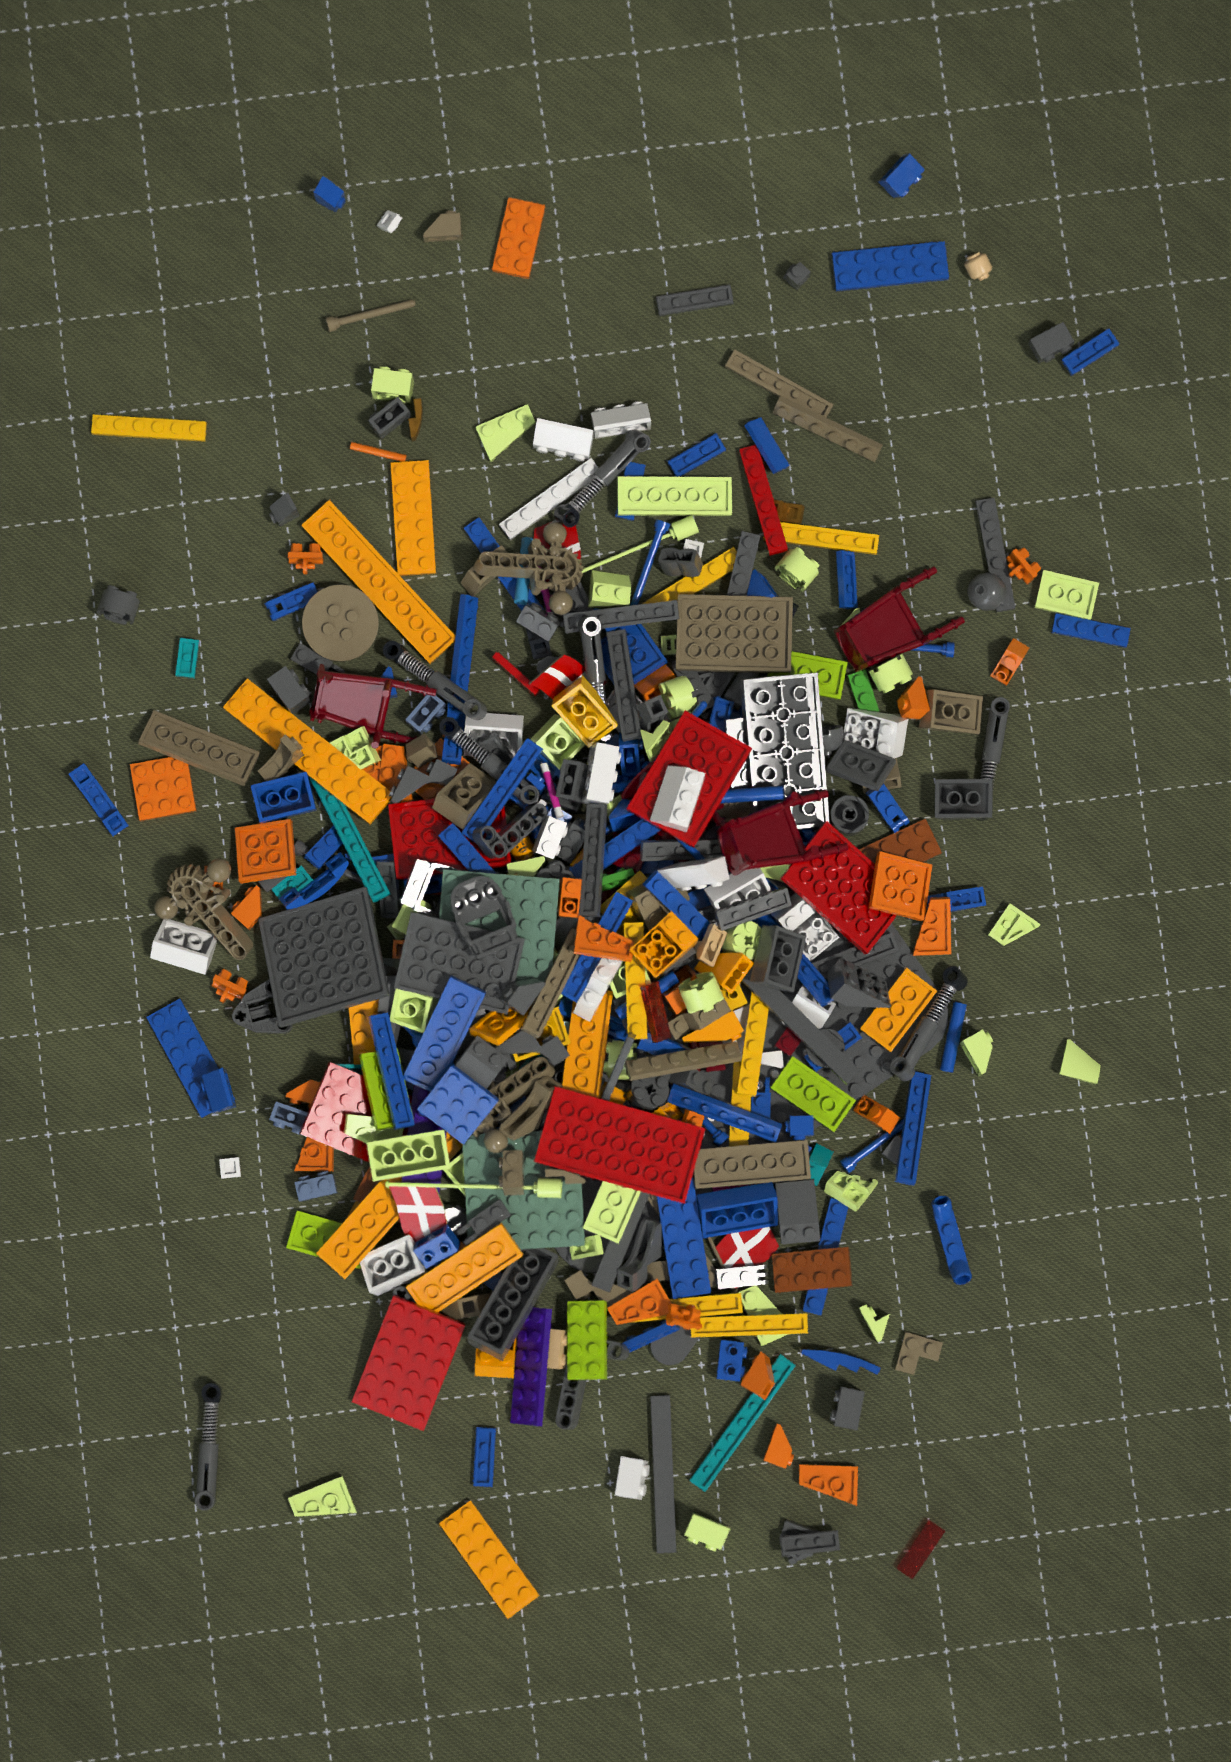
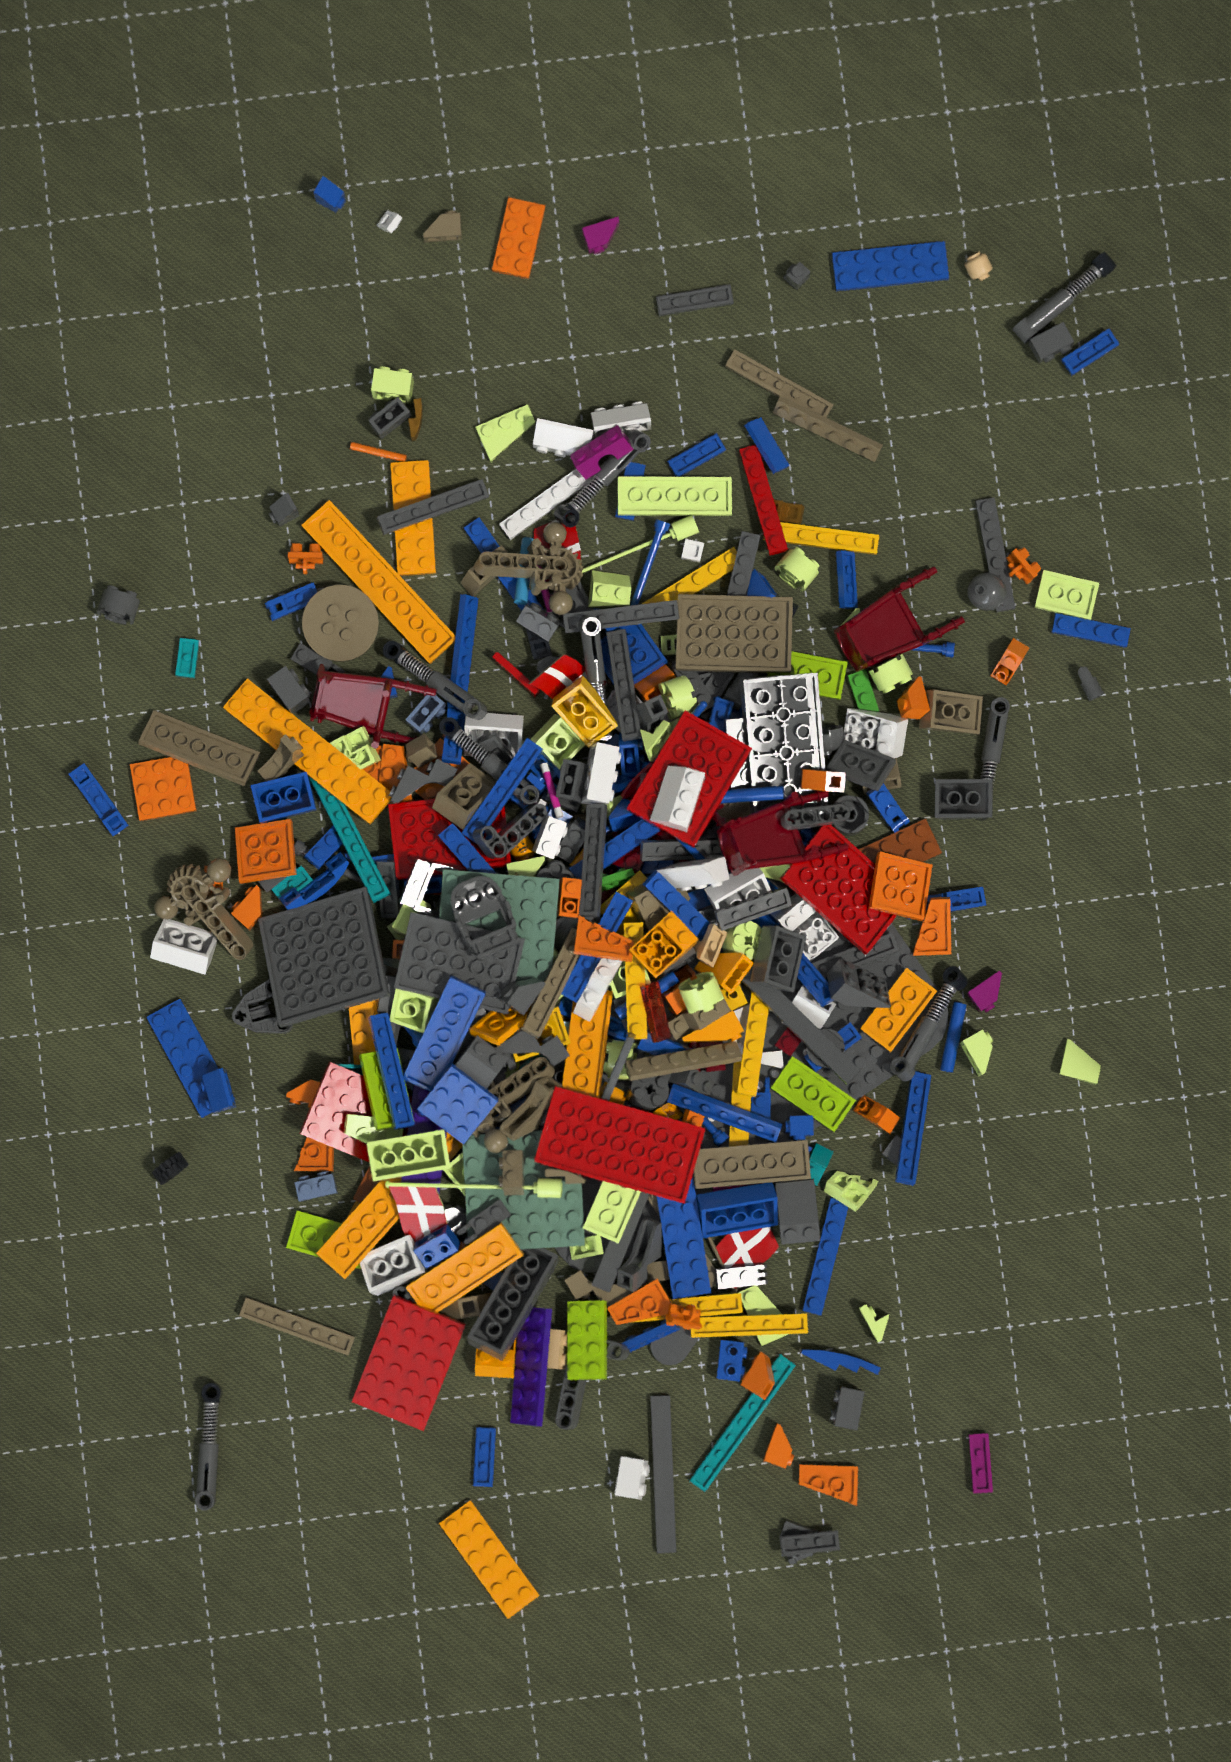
yellow plate [91,414,207,442] -> none
orange hips [212,969,248,1003] -> none
white plate [219,1157,241,1179] -> none
sand blue brick [269,1102,308,1135] -> none
yellowish green wing [288,1476,357,1517] -> none
dark tan piece [326,300,415,332] -> none
dark grey brick [658,548,703,577] -> none
yellowish green slope [684,1513,730,1552] -> none
dark orange plate [772,1247,852,1293] -> none
blue piece [840,1119,904,1173] -> none
blue brick [879,153,925,198] -> none
dark tan plate [895,1332,943,1375] -> none
clear red plate [896,1520,945,1580] -> none
blue plate [932,1196,972,1285] -> none
yellowish green wing [988,904,1040,946] -> none
none -> black tyre [152,1152,189,1185]
none -> dark tan plate [239,1297,355,1356]
none -> dark grey plate [377,479,489,536]
none -> magenta arch [570,425,634,480]
none -> magenta slope [582,217,619,254]
none -> dark grey beam [781,804,850,830]
none -> orange slope [801,769,845,792]
none -> magenta slope [967,971,1002,1013]
none -> magenta plate [968,1433,993,1493]
none -> piece [1012,251,1117,344]
none -> dark grey hinge [1078,666,1104,701]

